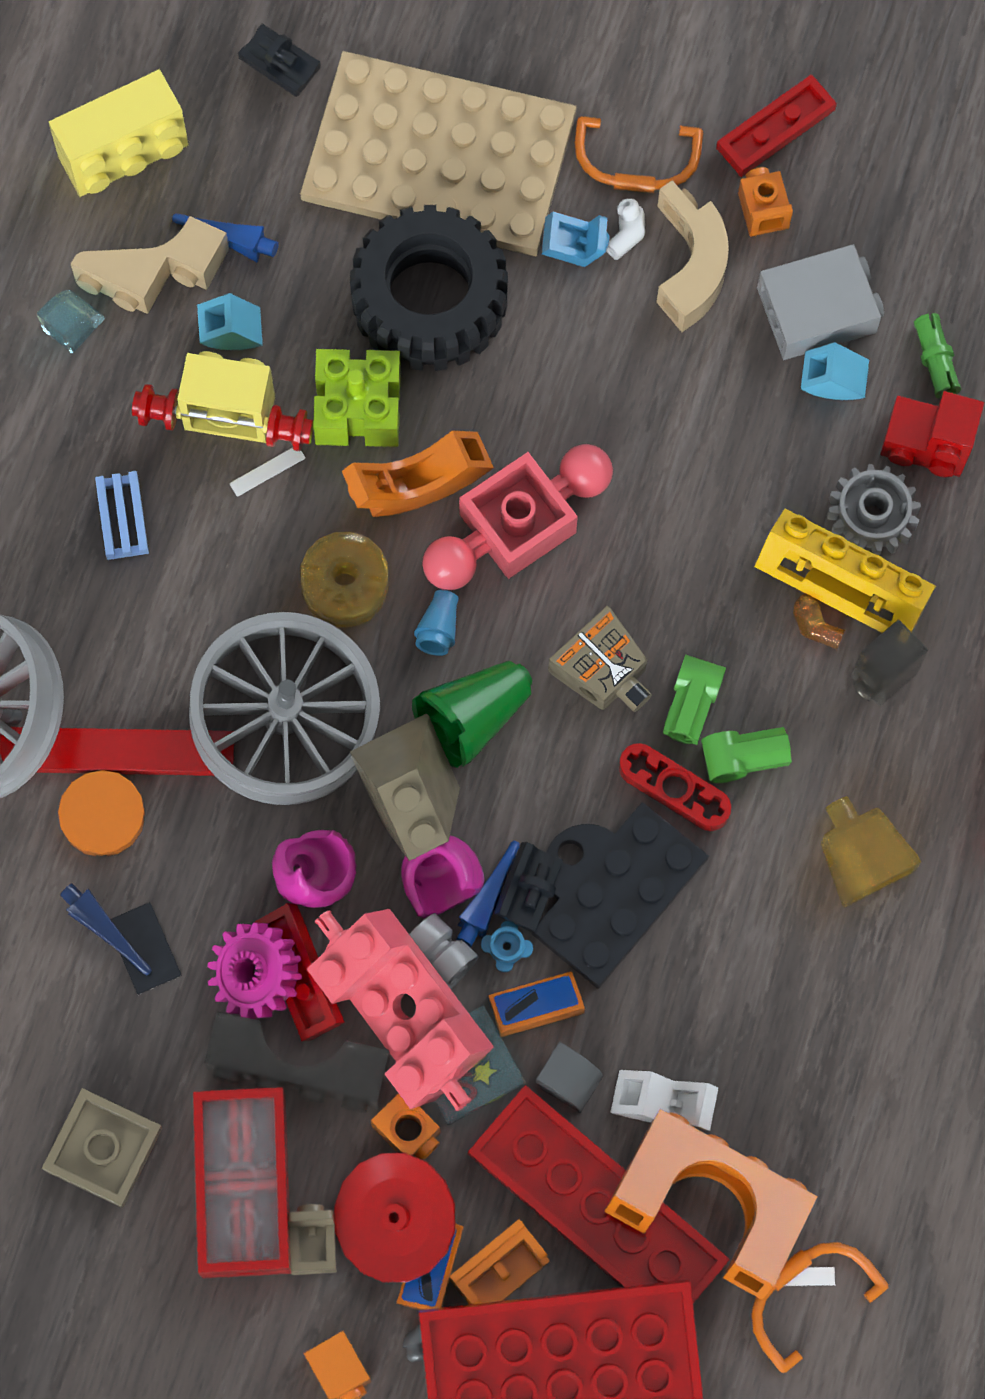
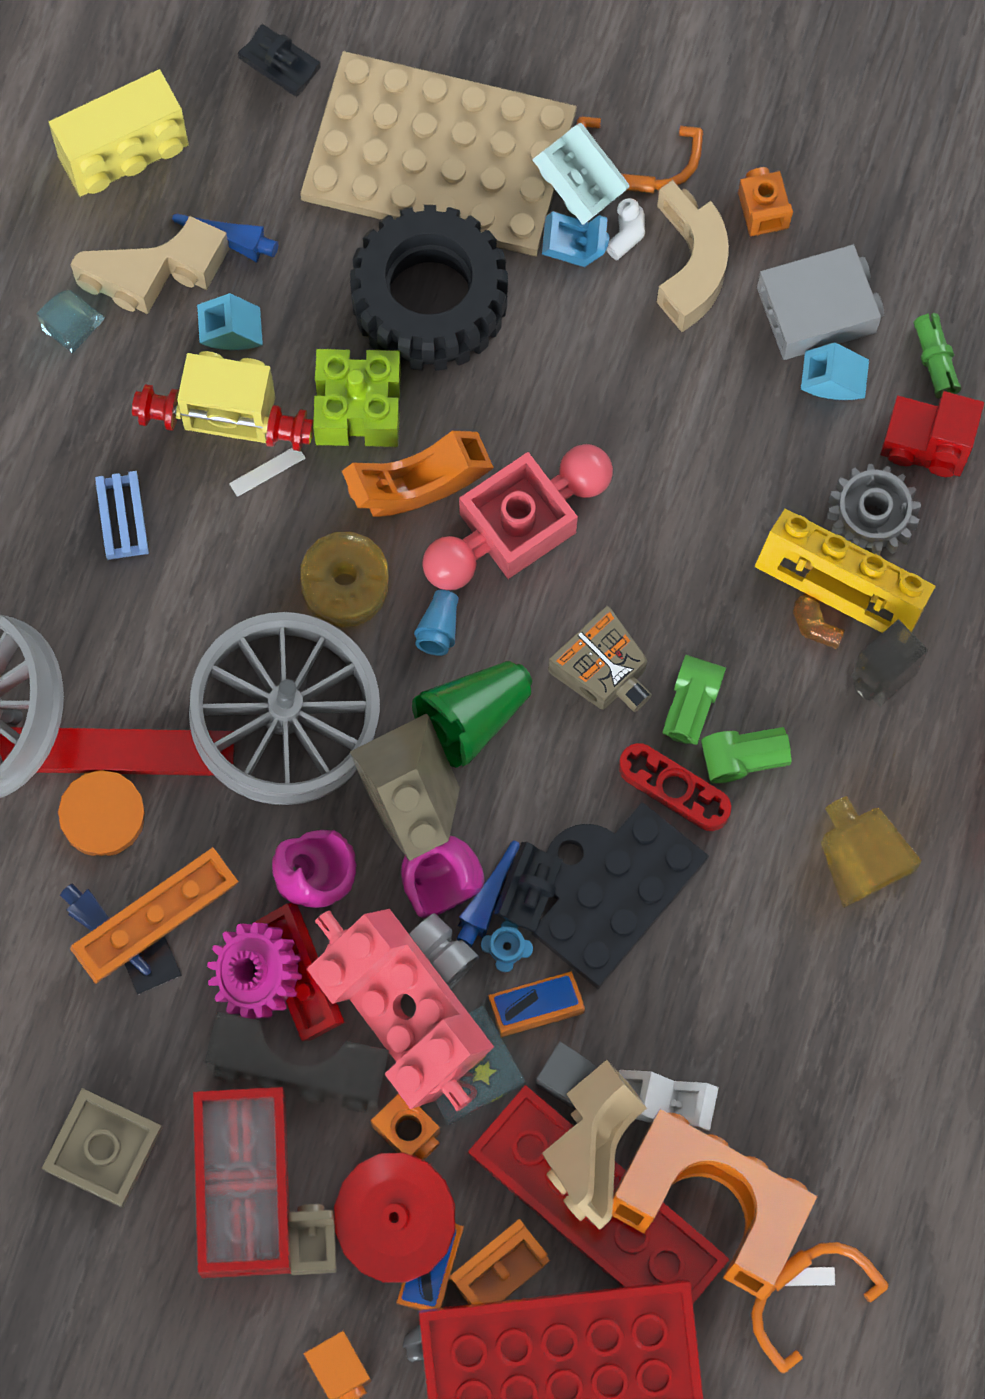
red plate [716,74,837,177] -> none
none -> orange plate [70,847,239,984]
none -> light aqua bracket [532,123,629,225]
none -> tan arch [542,1060,647,1229]

